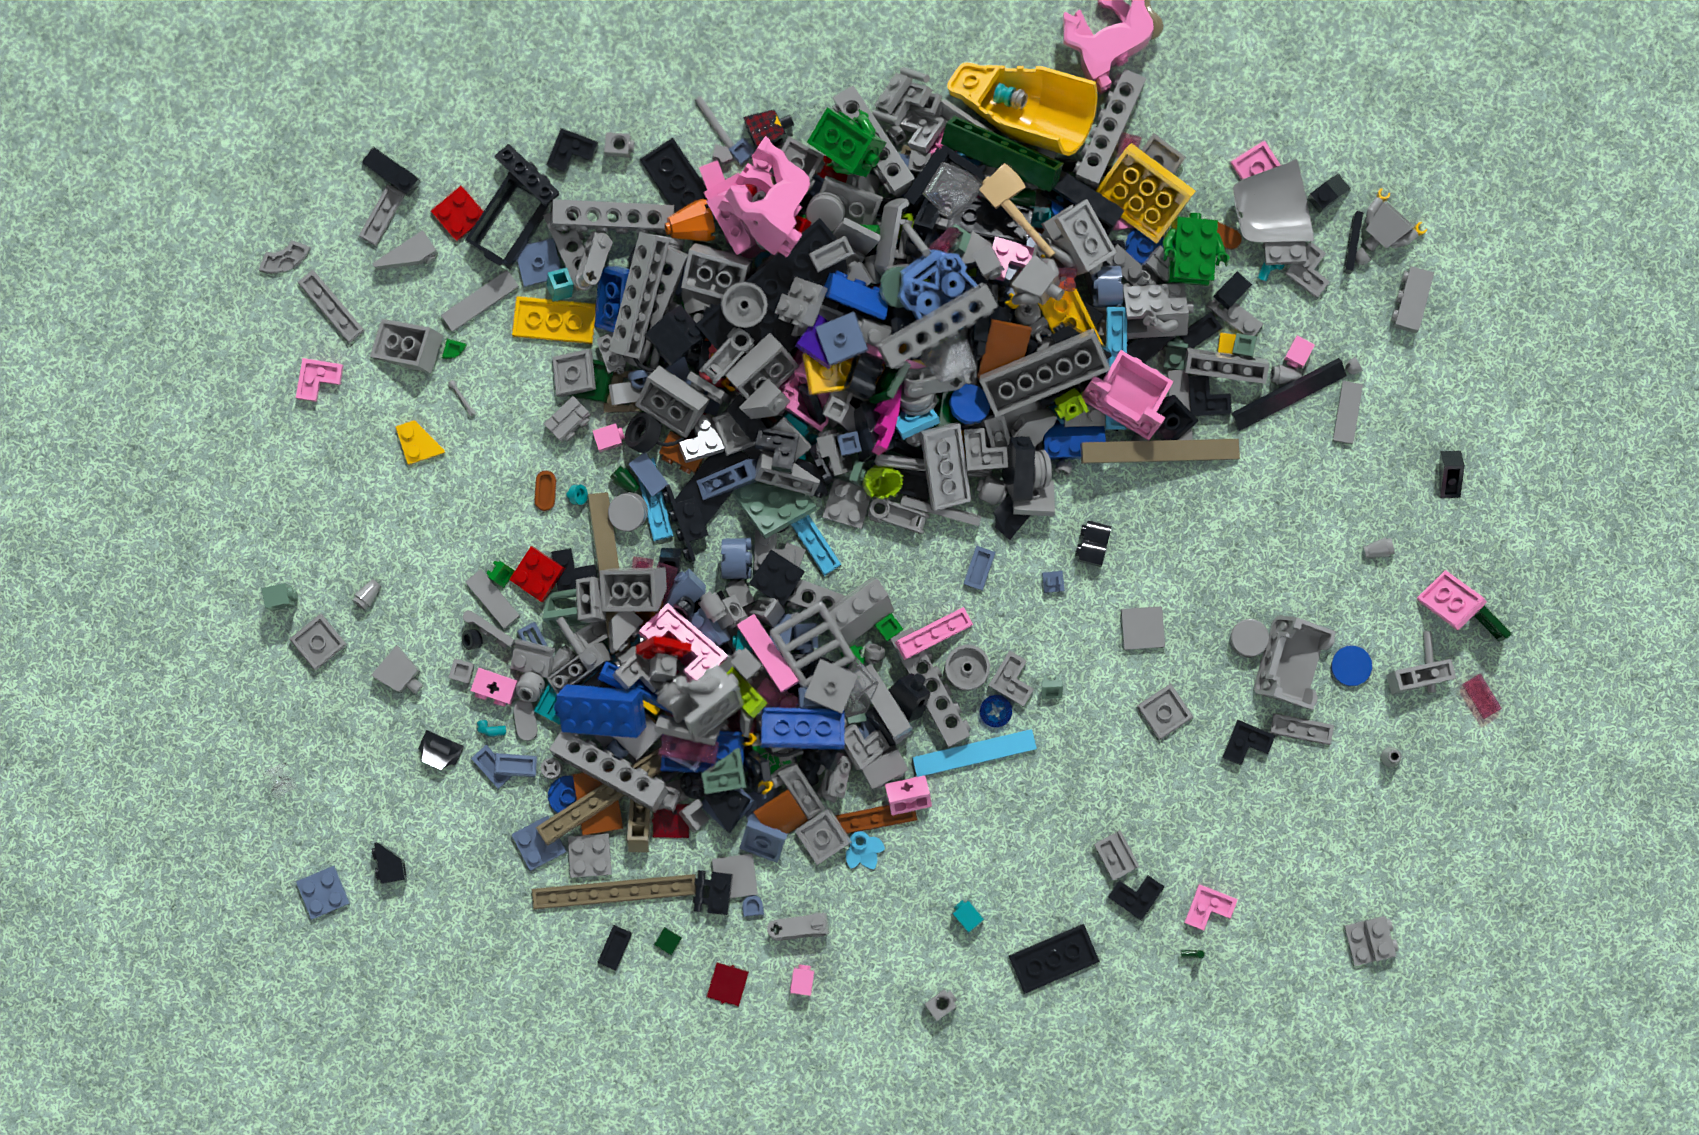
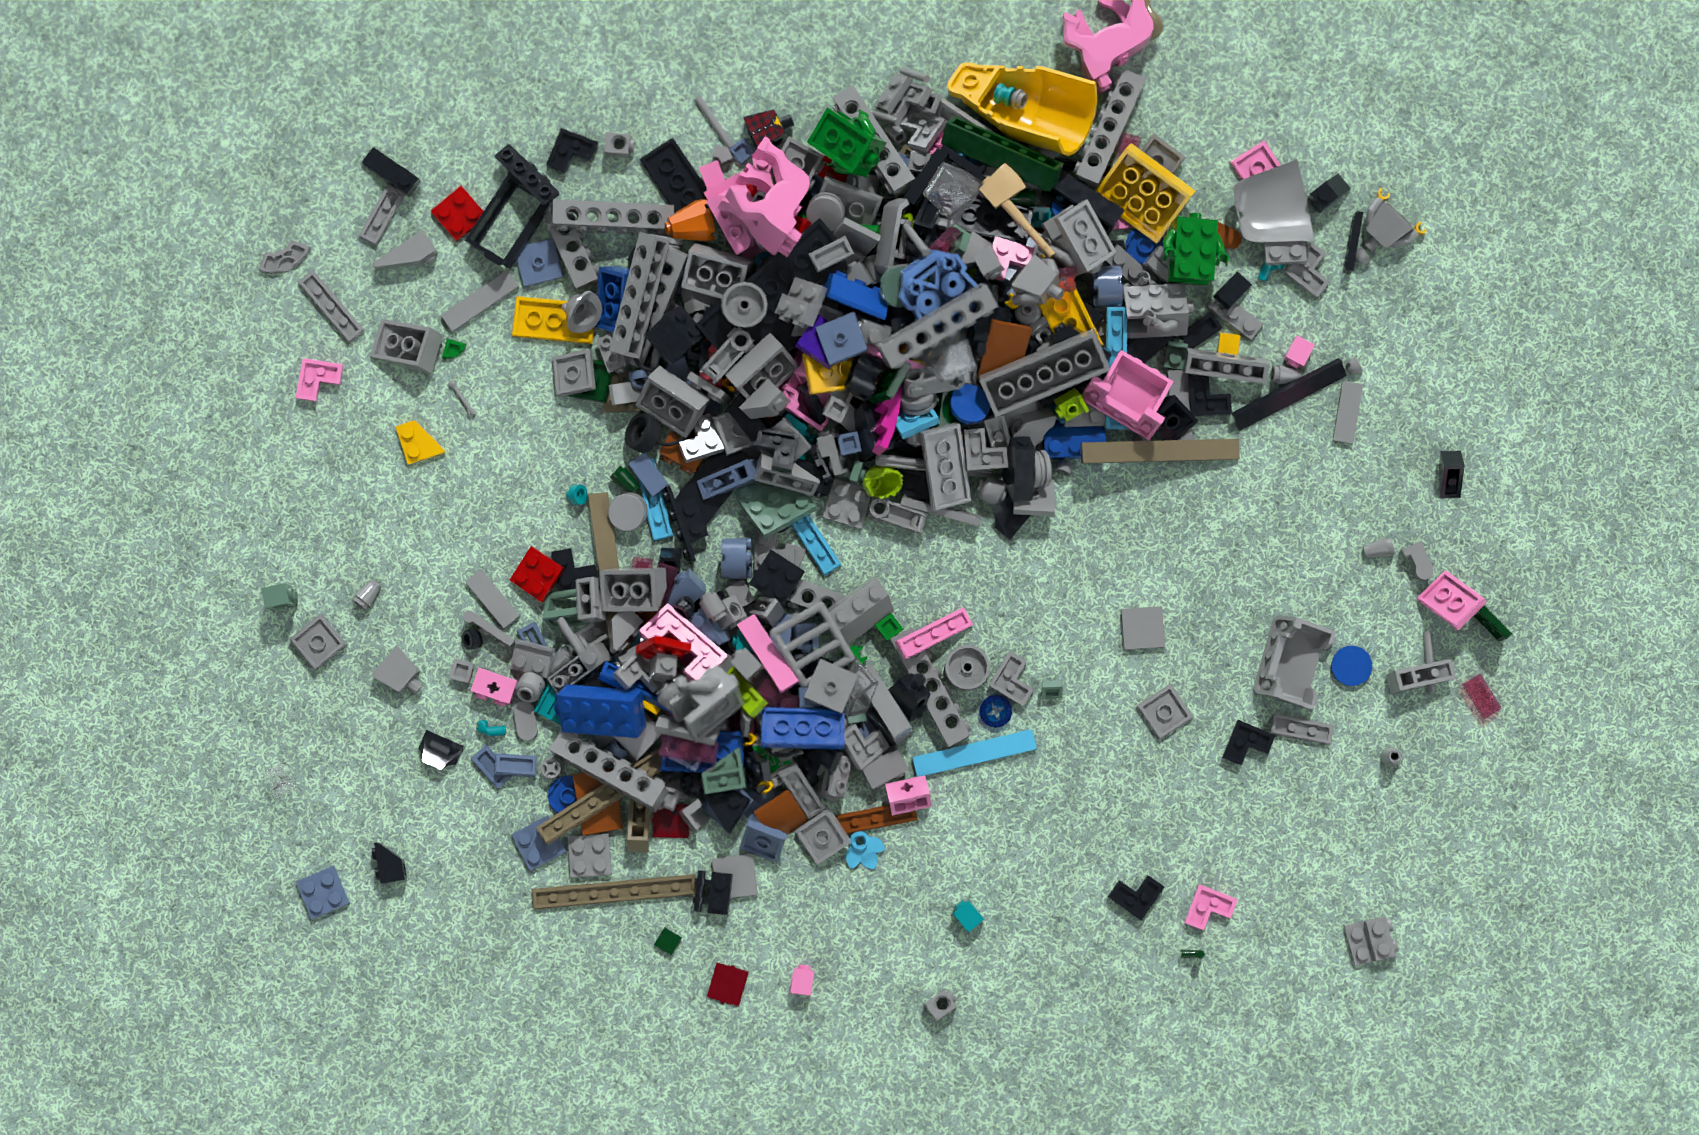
green tile [487,560,515,588] -> none
dark orange tile [535,470,556,511] -> none
light grey brick [544,396,591,443] -> none
teal brick [546,268,573,302] -> none
light grey piece [574,231,612,291] -> none
bright pink brick [593,424,625,452] -> none
black tile [597,925,632,971] -> none
sand blue tile [742,895,764,917] -> none
light grey piece [767,913,829,941] -> none
light grey tile [864,644,885,664] -> none
sand blue tile [963,546,996,591] -> none
black tile [1008,924,1100,994] -> none
sand blue tile [1042,571,1065,593] -> none
black brick [1075,521,1112,567] -> none
light grey plate [1093,830,1140,881] -> none
light grey head [1230,619,1269,657] -> none
sand green tile [1232,333,1257,358] -> none
light grey brick [1391,266,1434,333] -> none
none -> light grey helmet [561,291,602,333]
none -> light grey leg [1400,541,1434,581]

